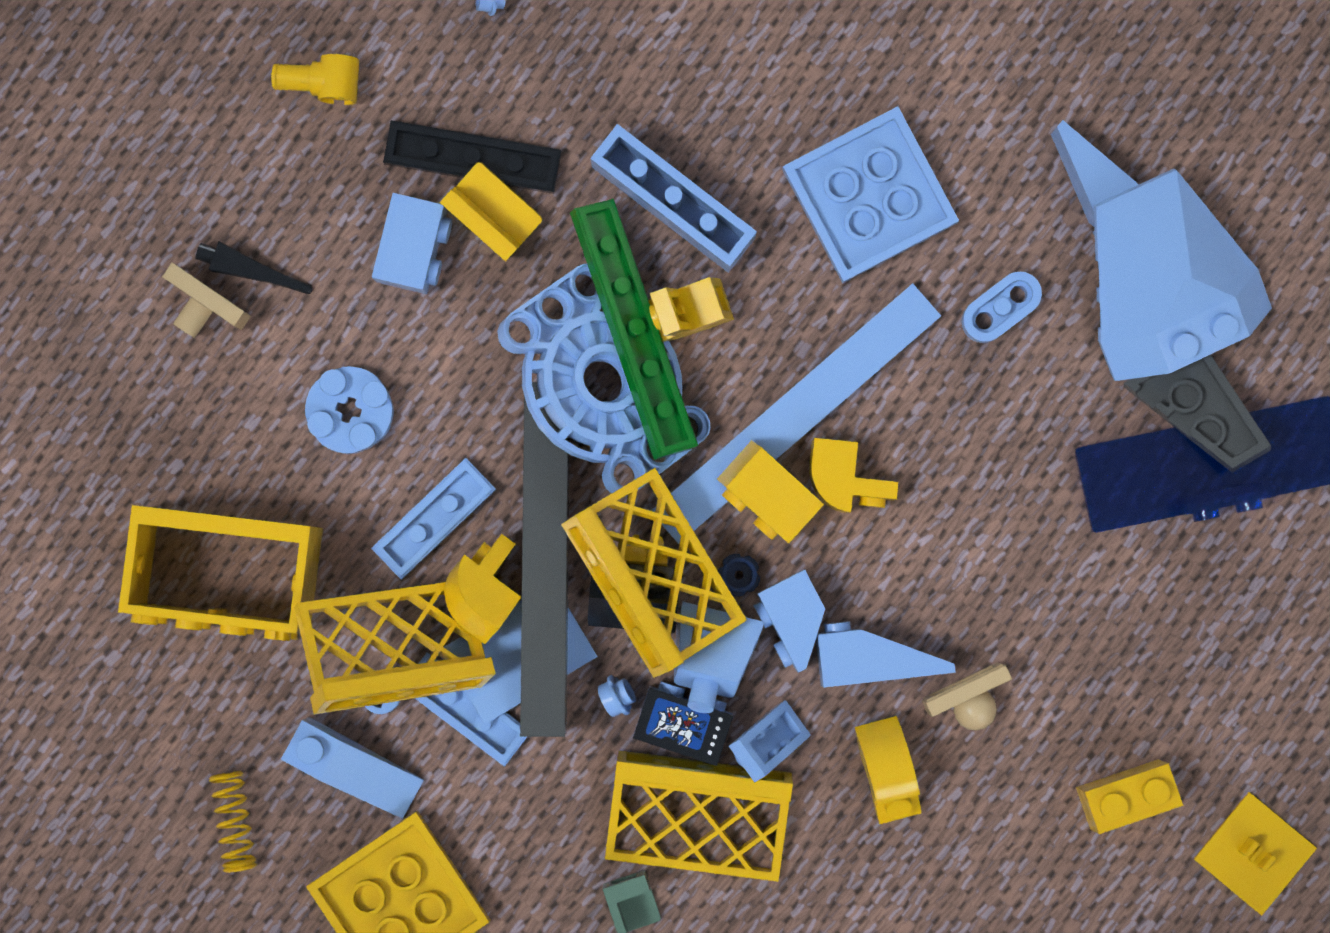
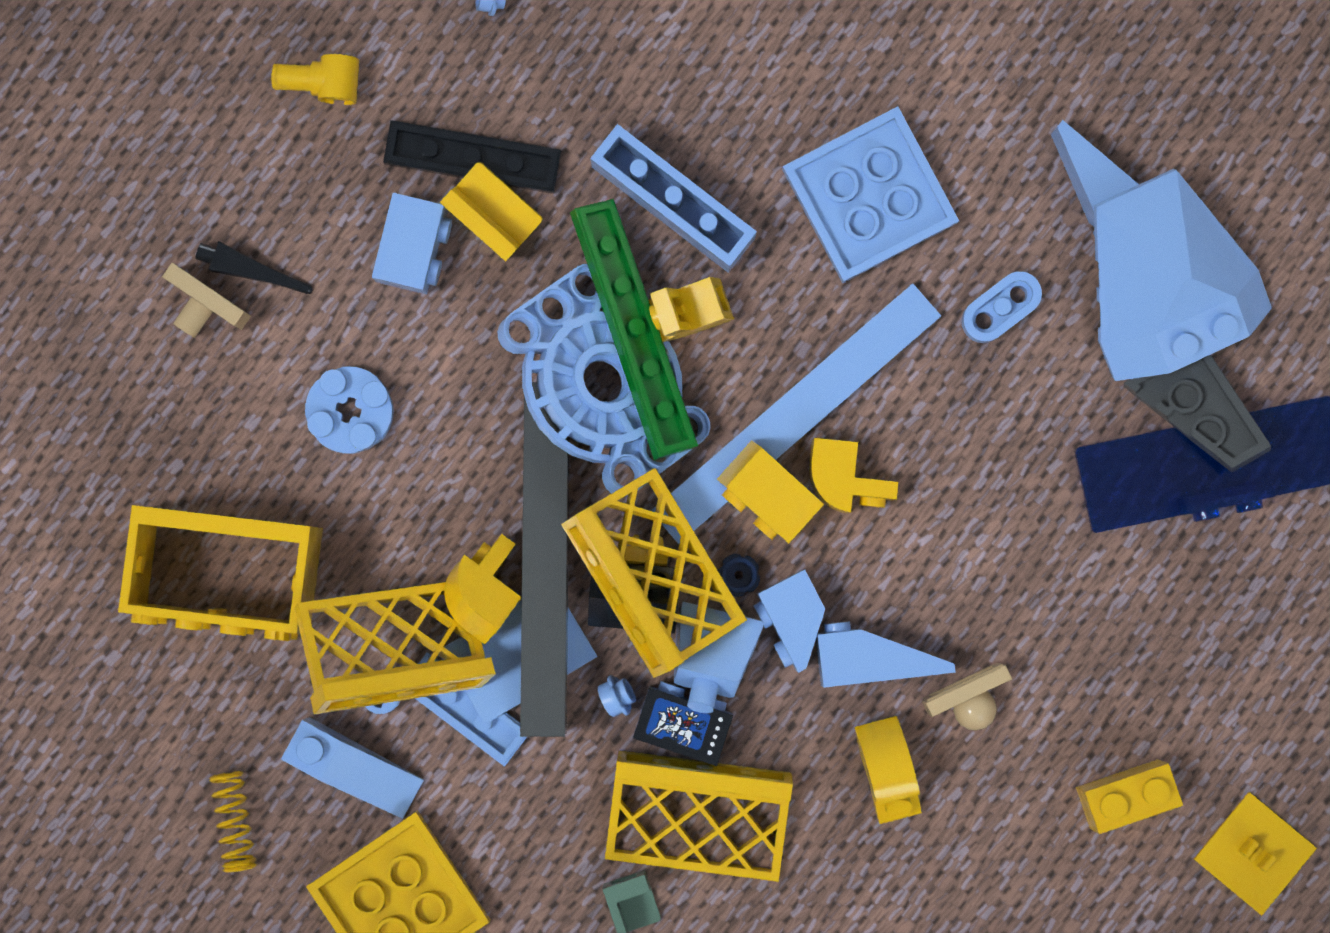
light blue tile [371,458,497,580] -> none
light blue tile [729,700,811,782] -> none

